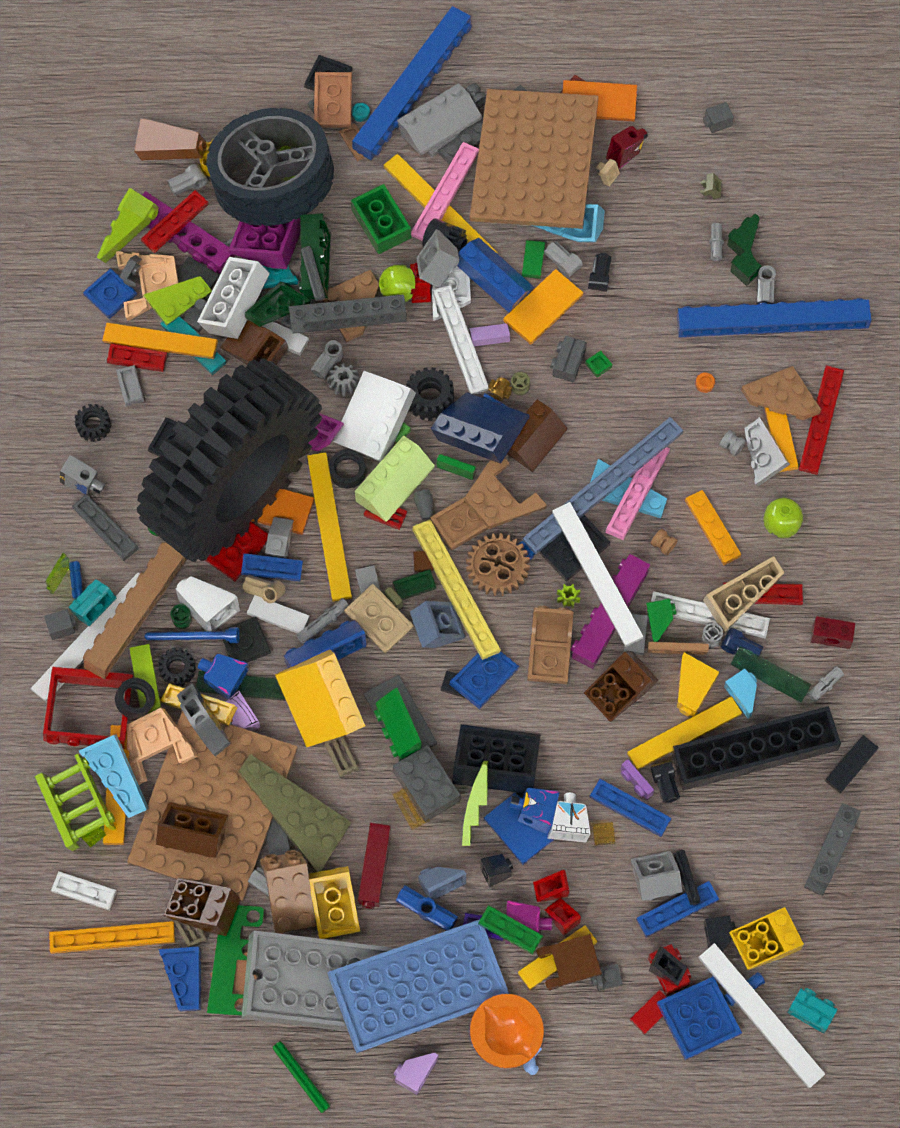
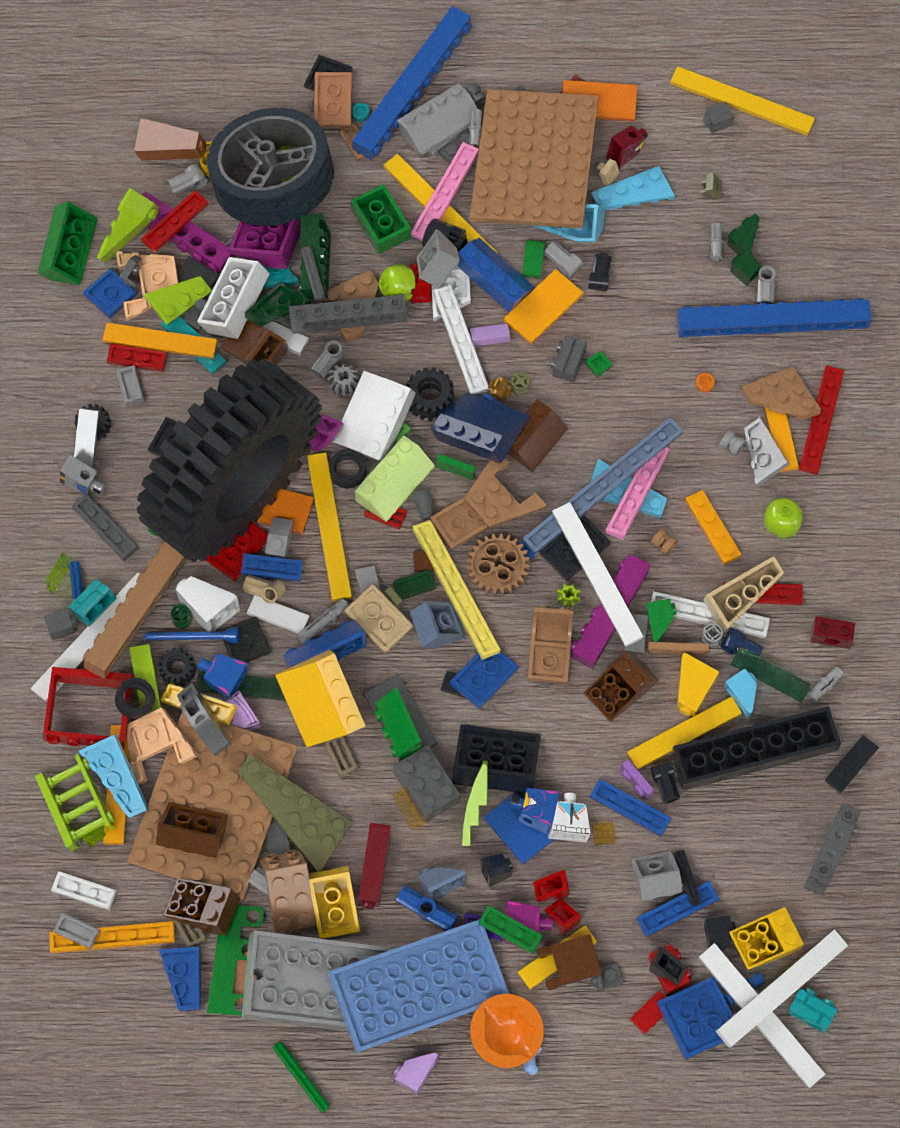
none -> green slope [37,201,97,285]
none -> light grey tile [53,913,100,949]
none -> tile [74,408,100,468]
none -> light grey axle [468,109,482,147]
none -> medium azure wing [591,166,675,210]
none -> yellow tile [670,66,815,136]
none -> white tile [716,930,848,1048]

